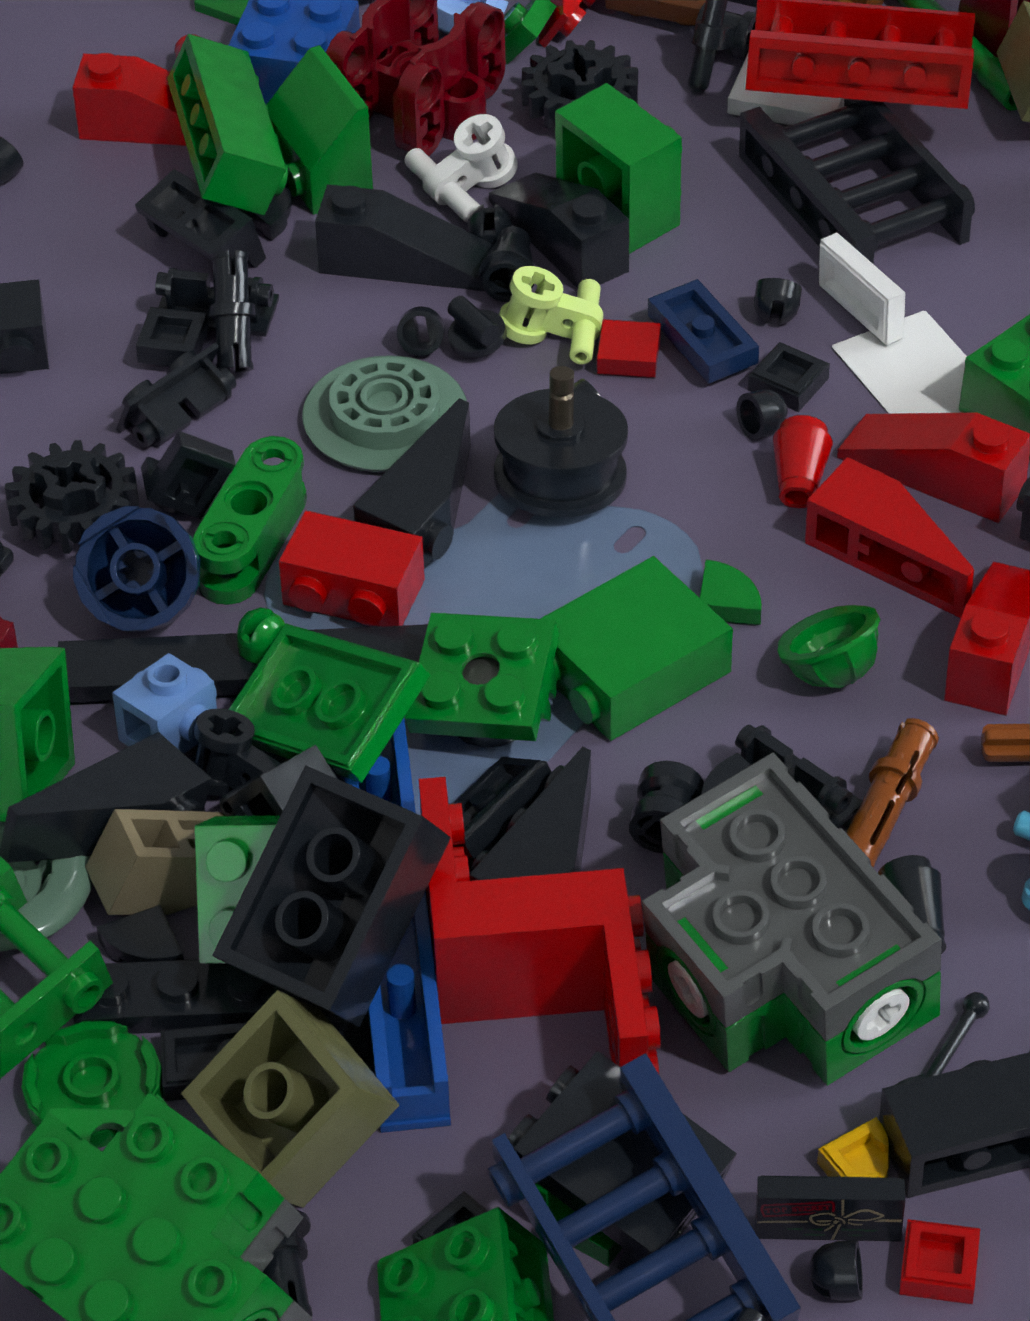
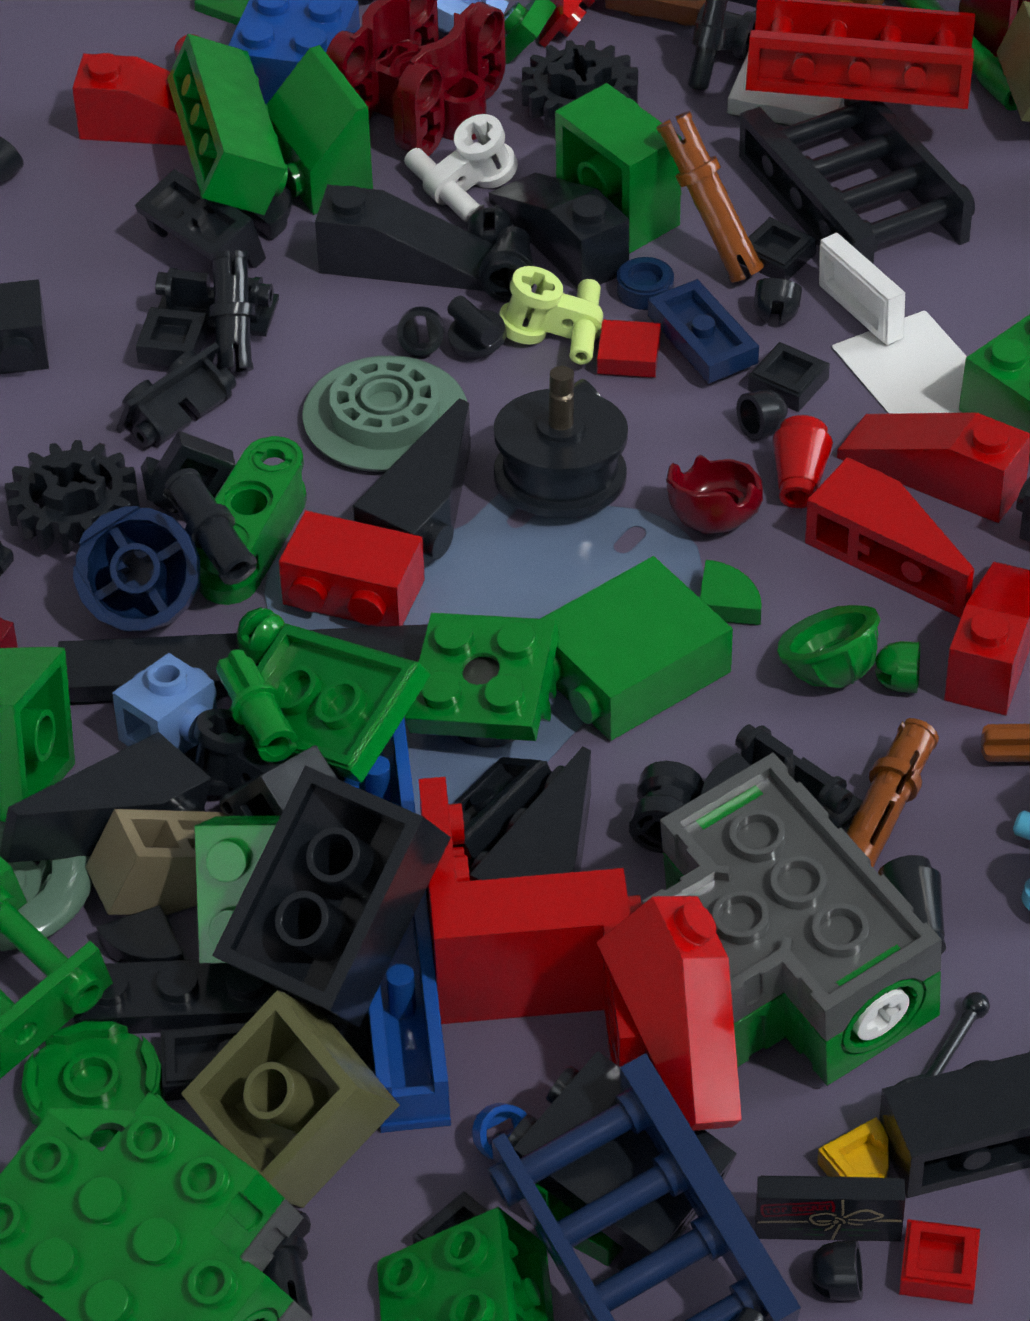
none -> black pin [163,468,257,585]
none -> green axle [216,649,299,762]
none -> blue hinge [471,1103,527,1160]
none -> red slope [596,896,742,1131]
none -> dark blue tile [617,257,674,310]
none -> dark orange pin [656,111,764,283]
none -> dark red hair [666,455,763,534]
none -> black tile [737,217,817,280]
none -> green hinge [875,641,920,693]

